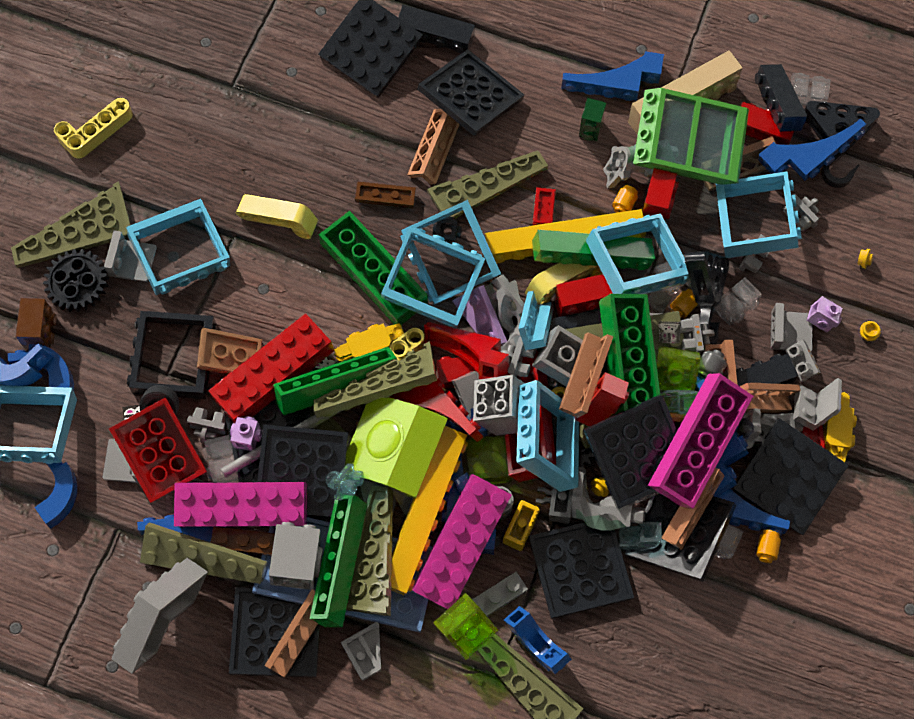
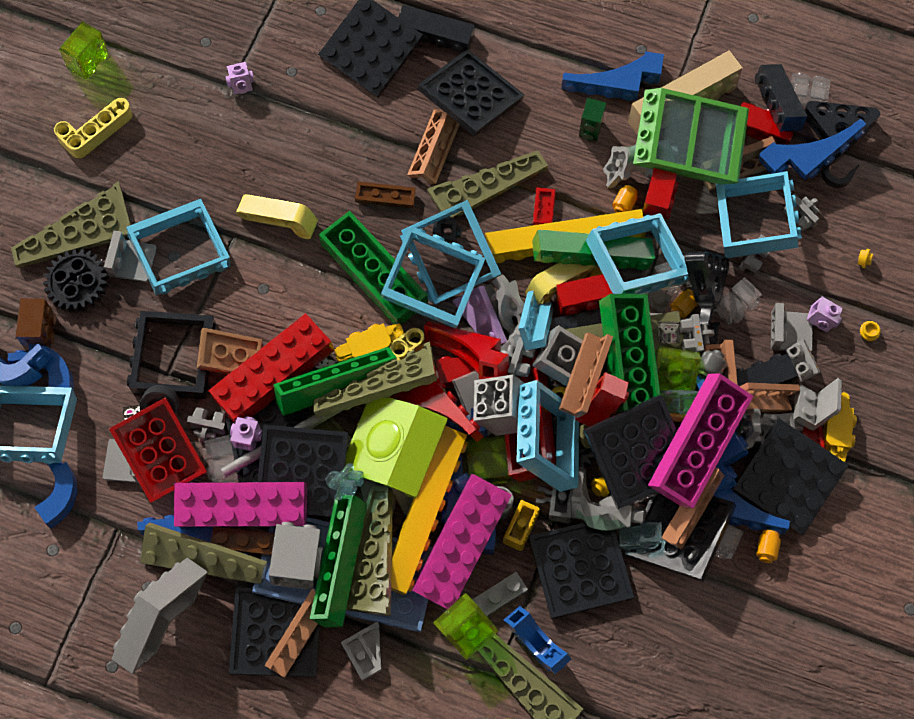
none -> clear neon green brick [59,21,109,80]
none -> lavender brick [225,62,255,94]

